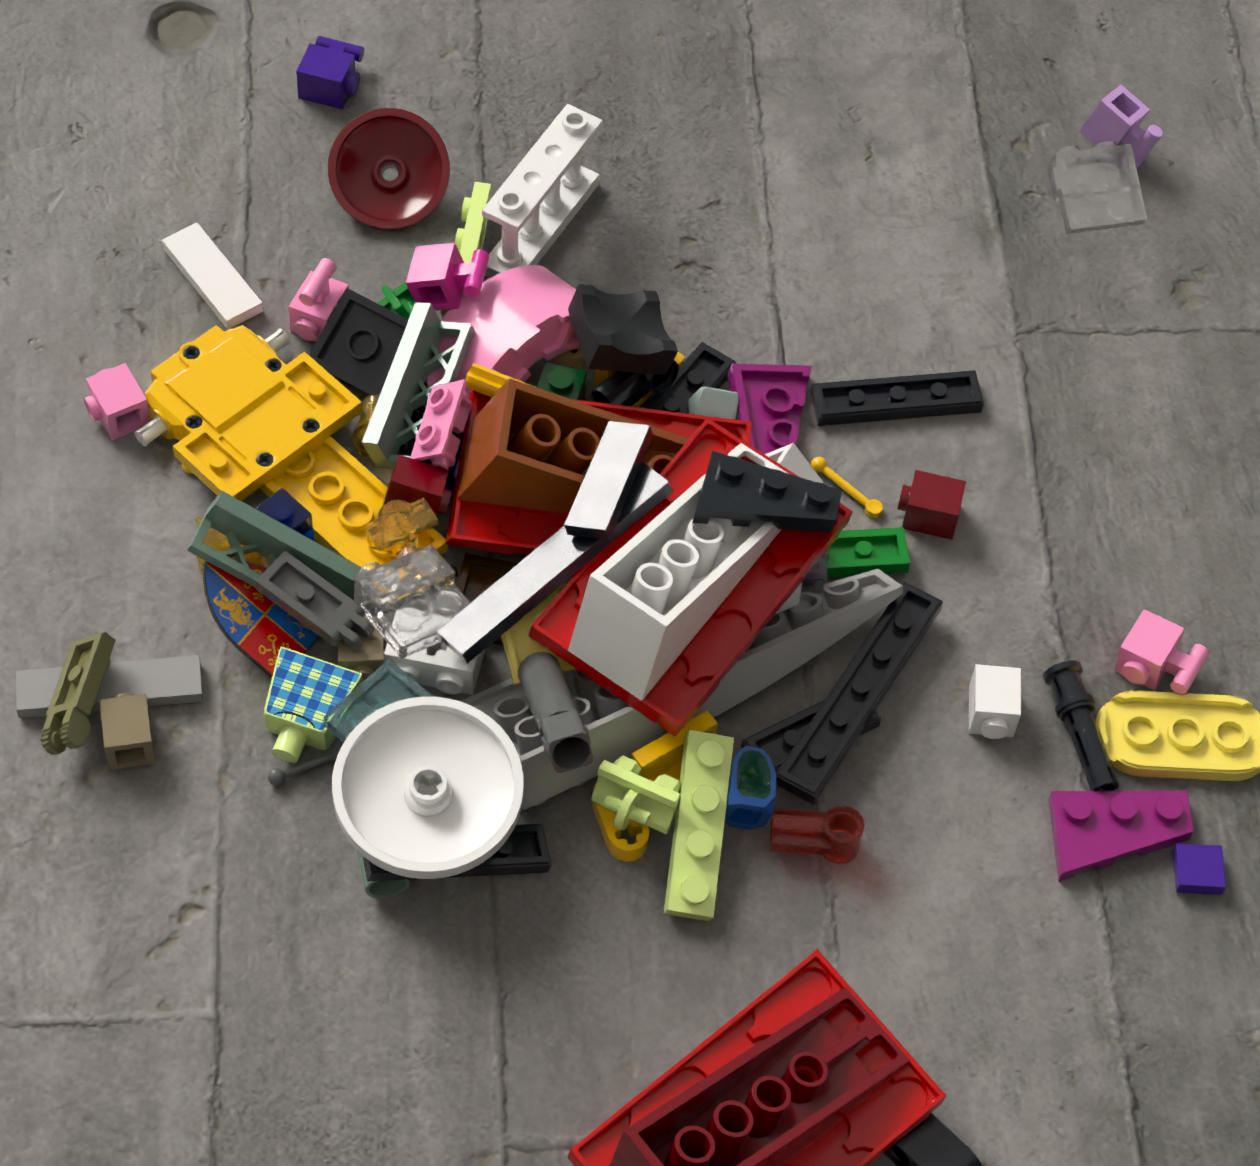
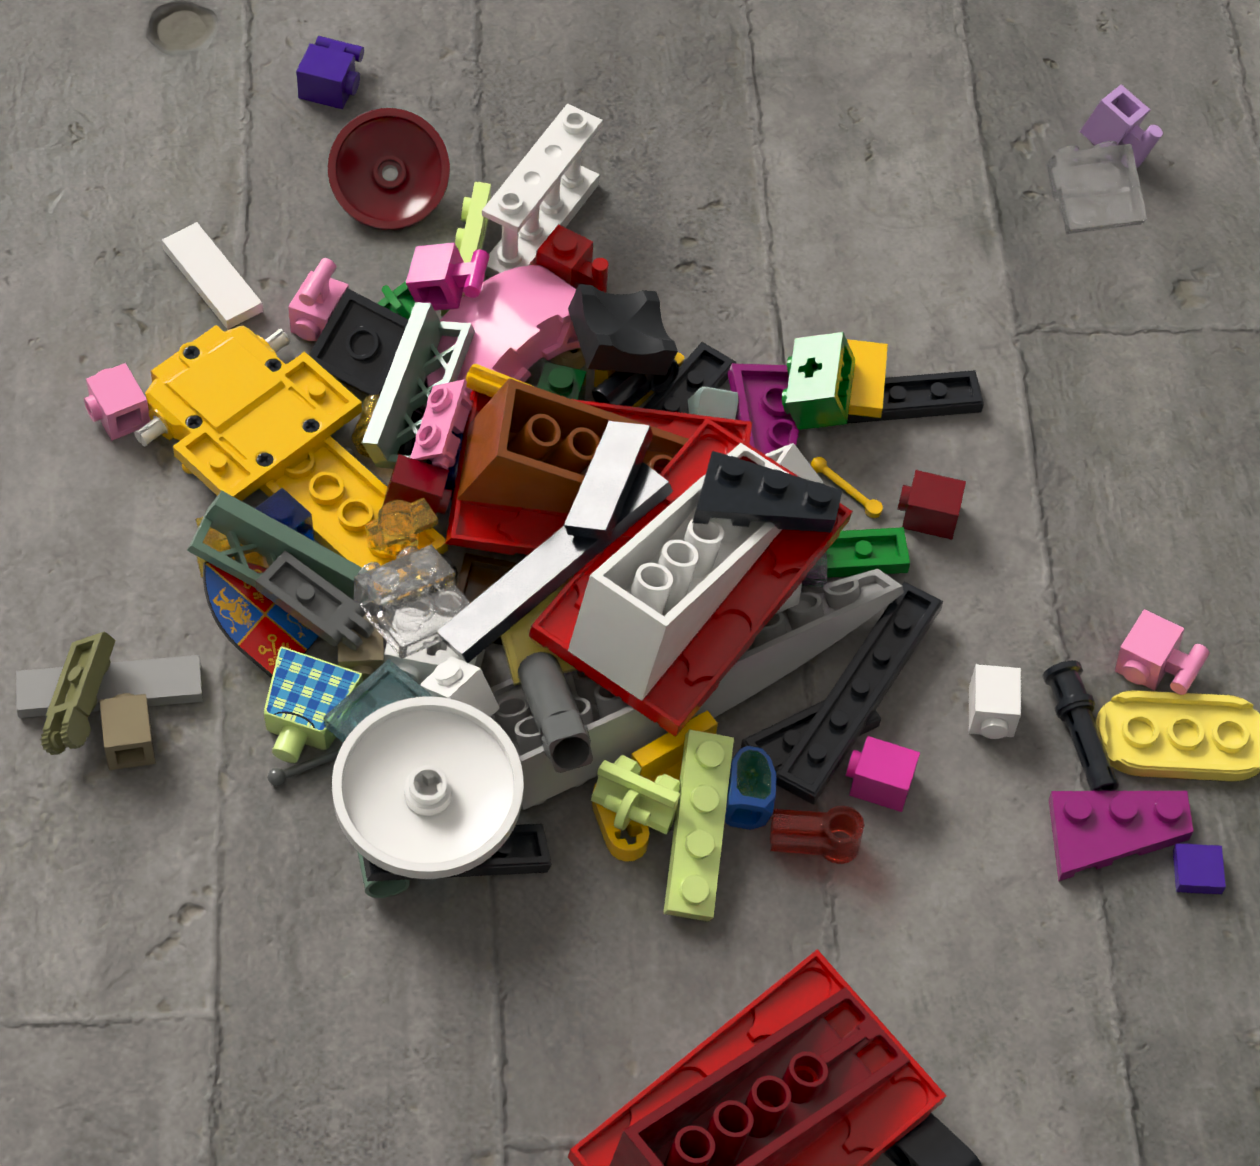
none -> white brick [420,656,500,717]
none -> red brick [536,224,609,293]
none -> brick [782,332,856,430]
none -> dark pink brick [845,736,920,812]
none -> yellow tile [847,339,888,418]

